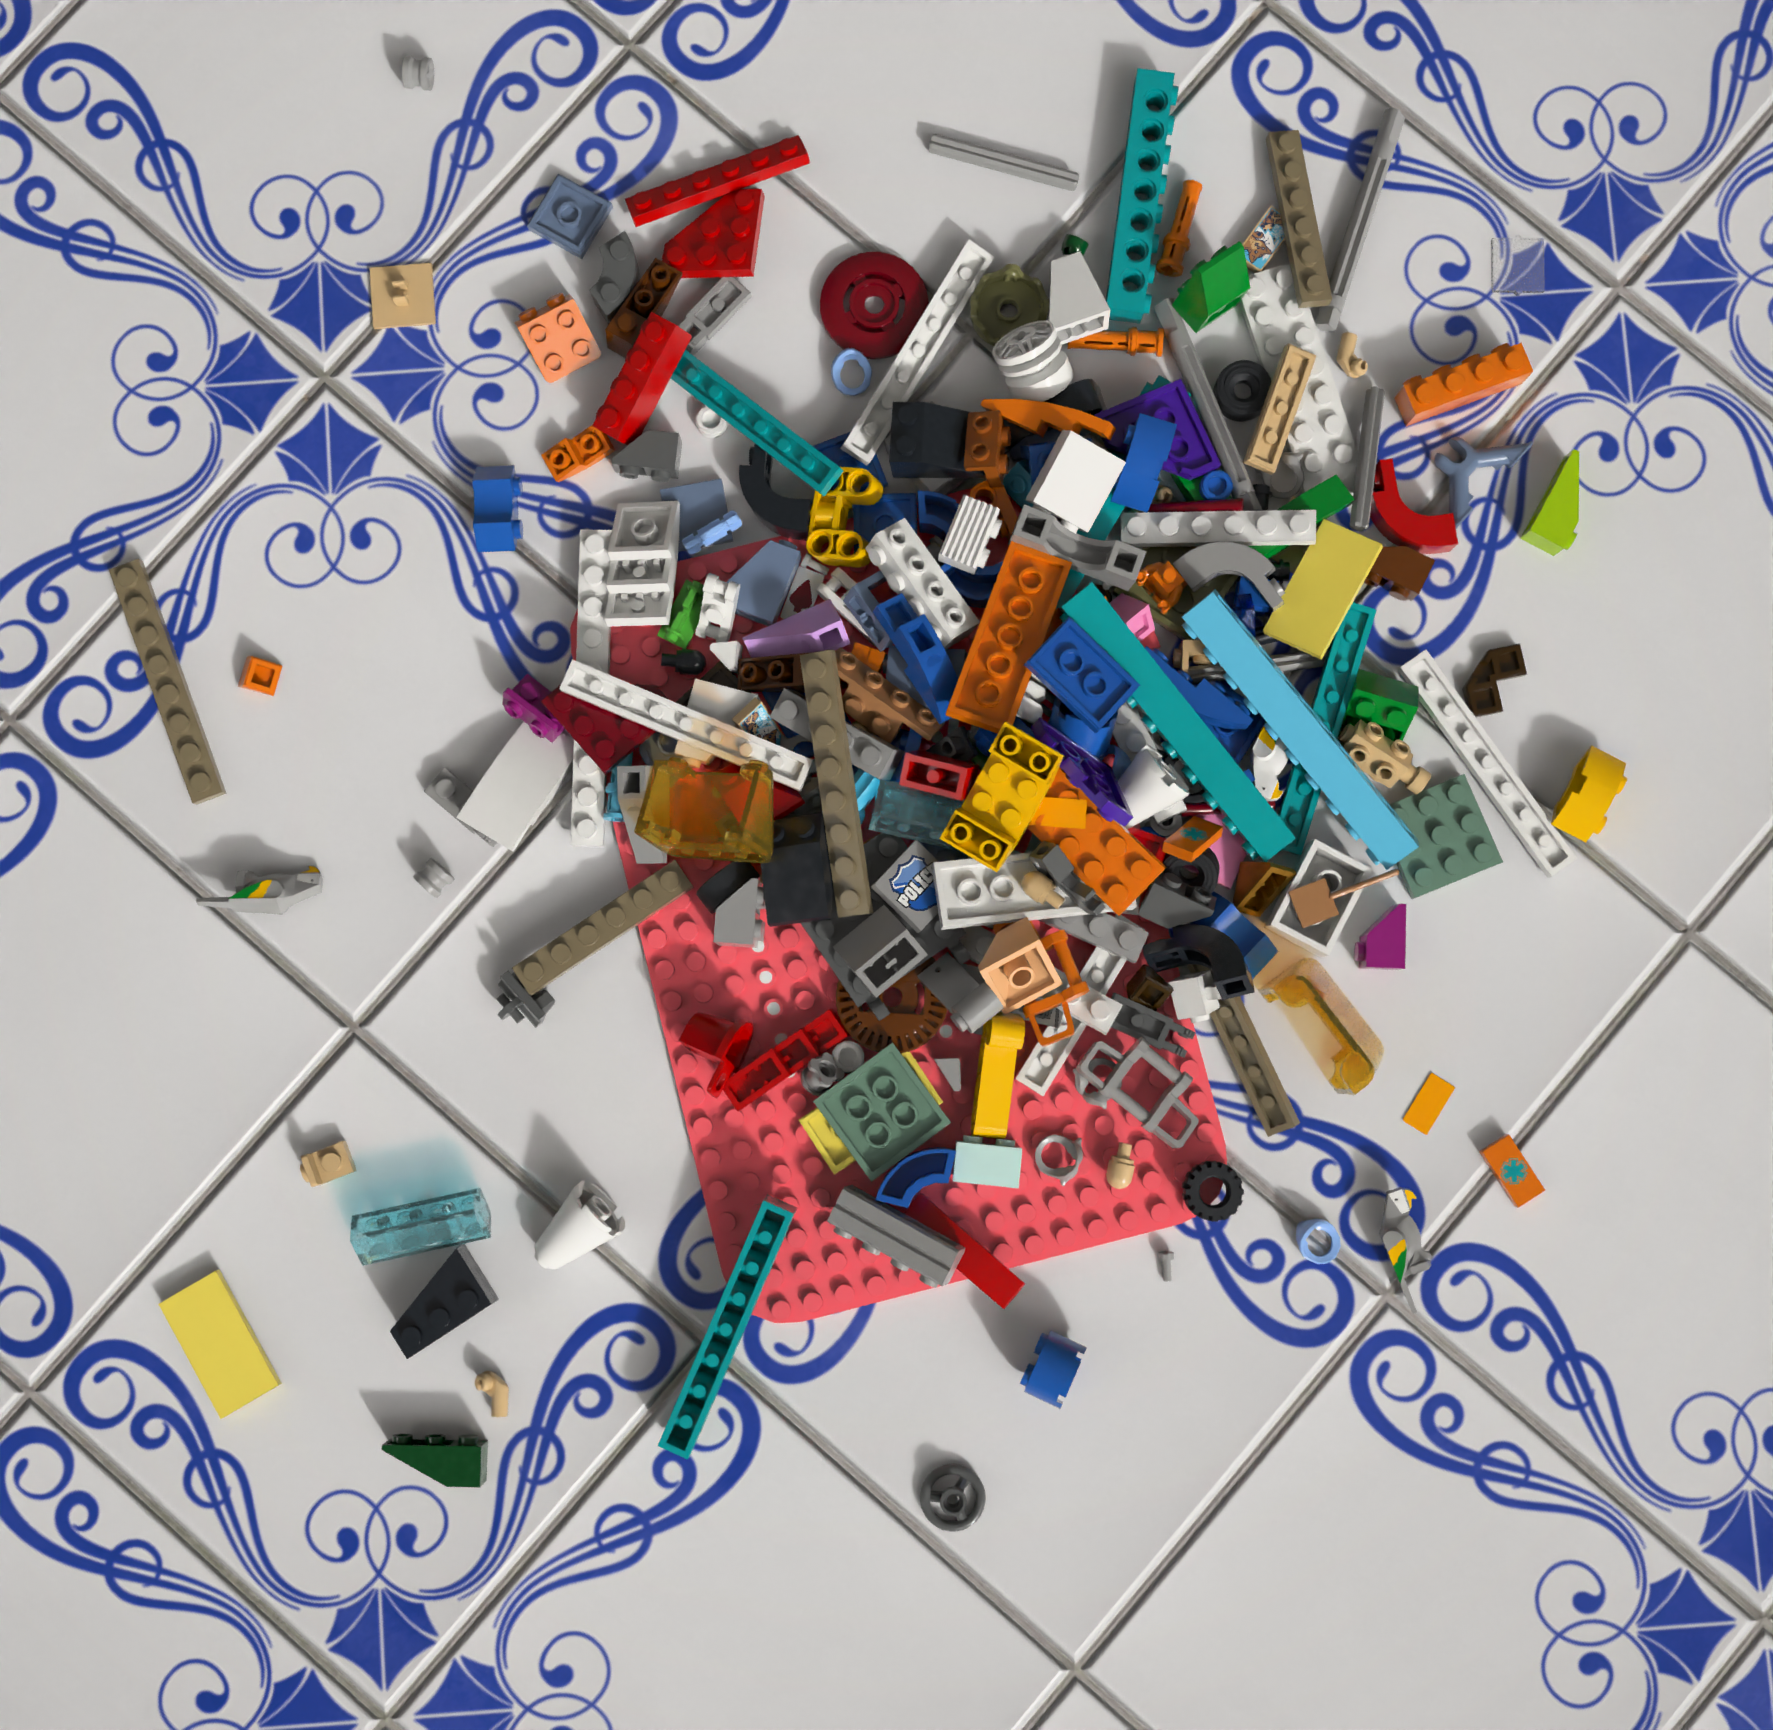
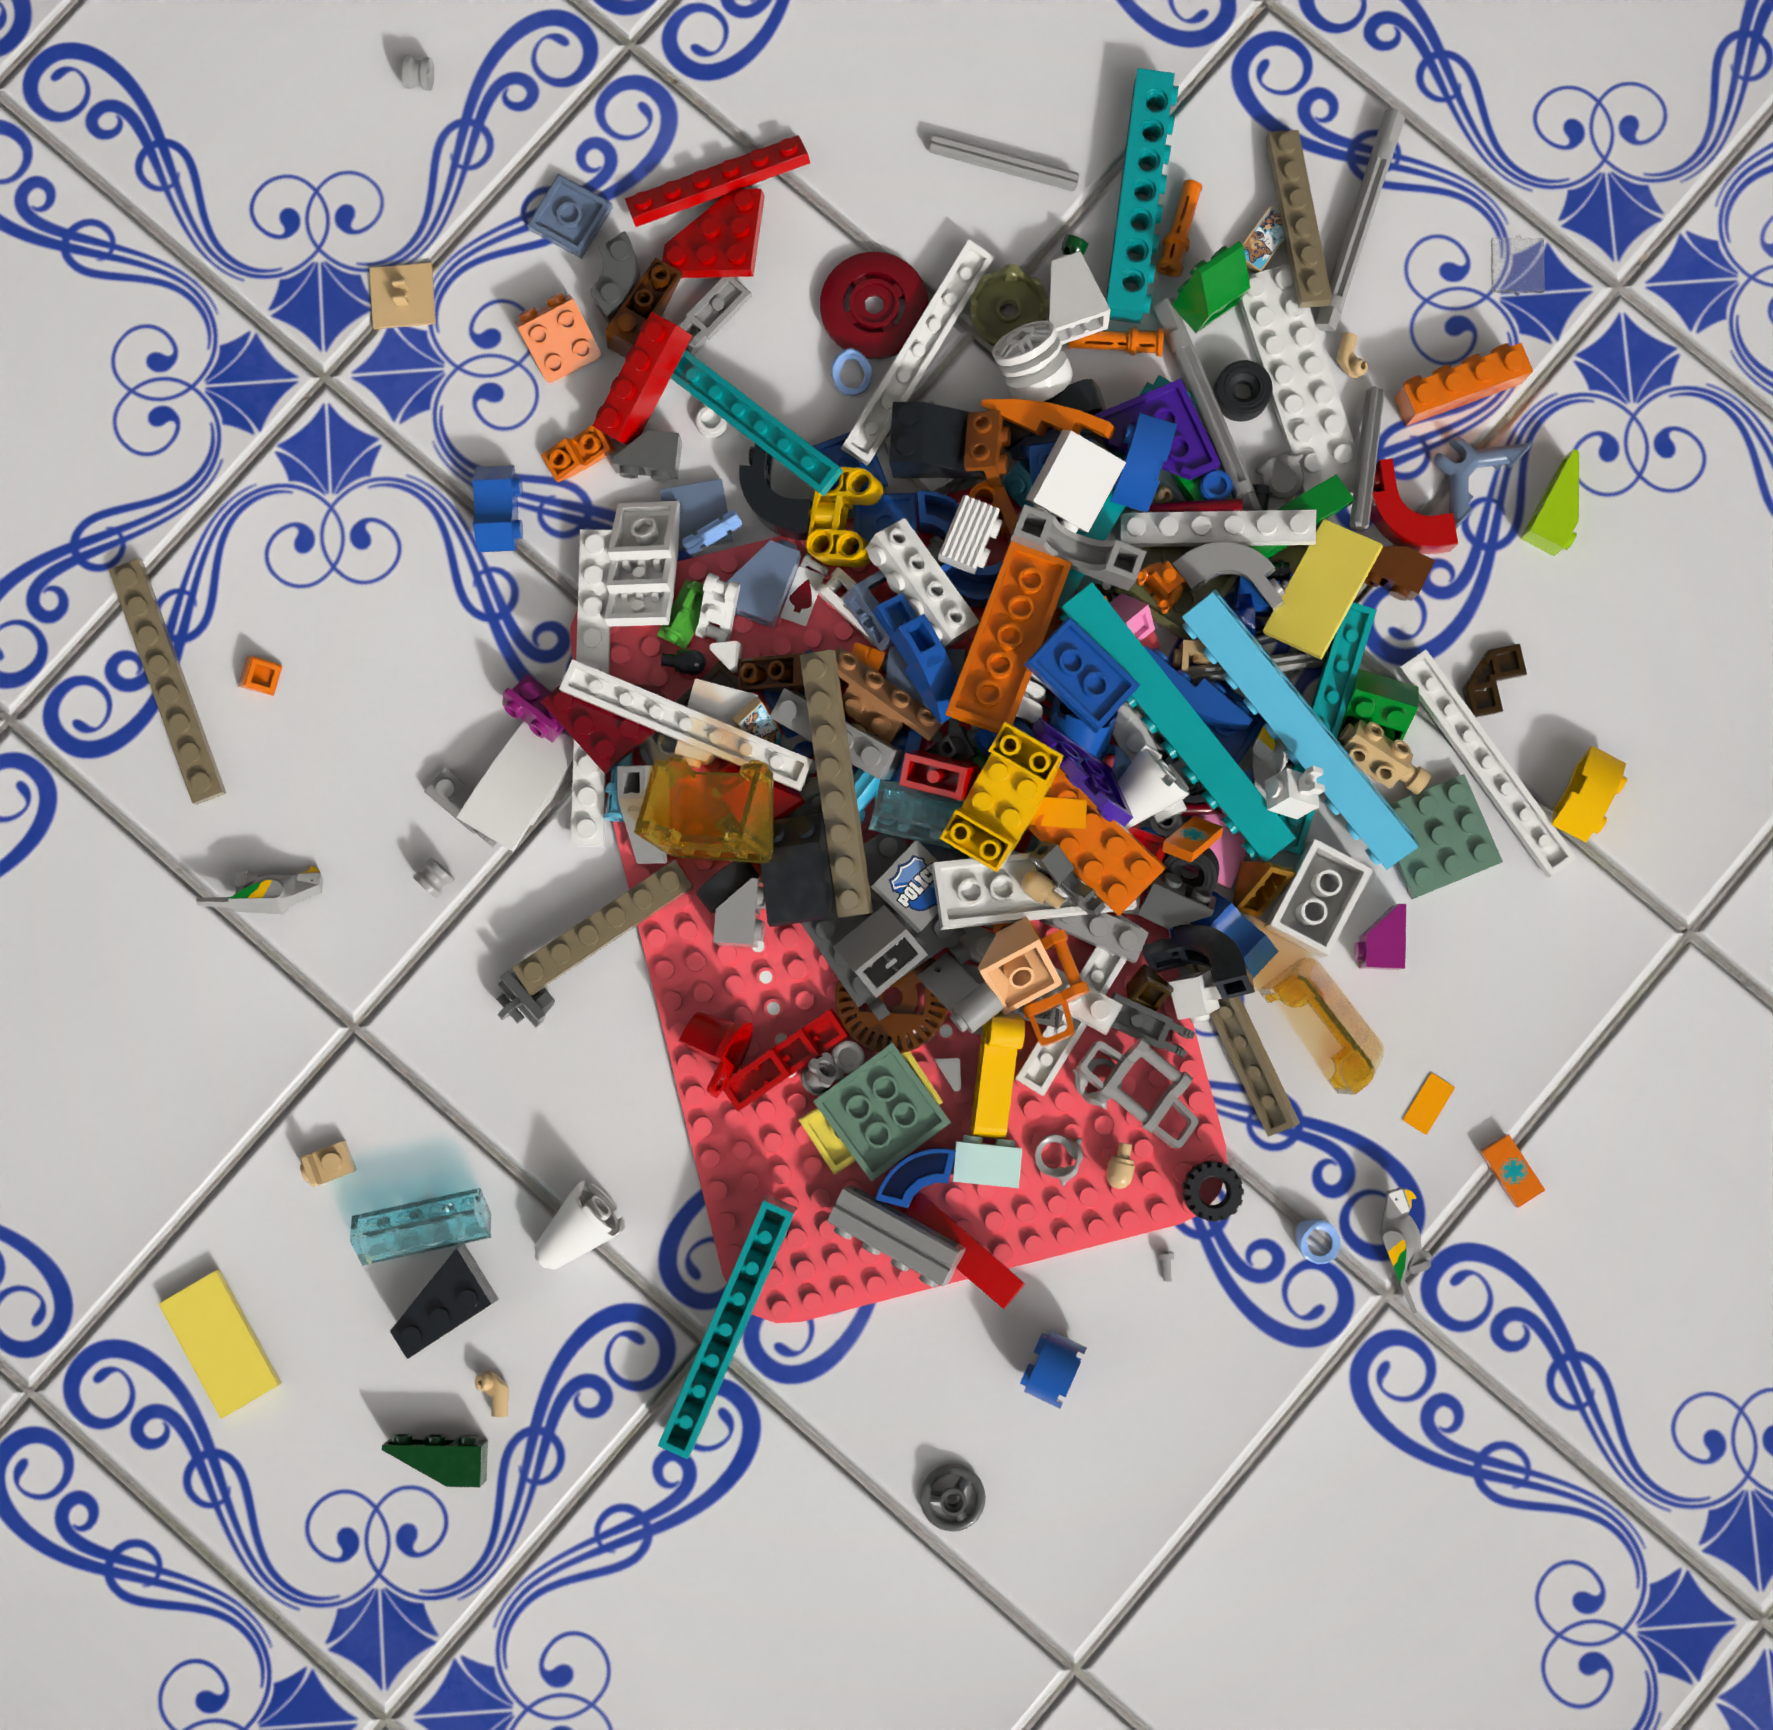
lavender slope [743,599,851,658] -> none
tan tile [1243,343,1316,475] -> none
medium nougat piece [1288,869,1399,928] -> none
none -> white brick [1265,766,1325,819]

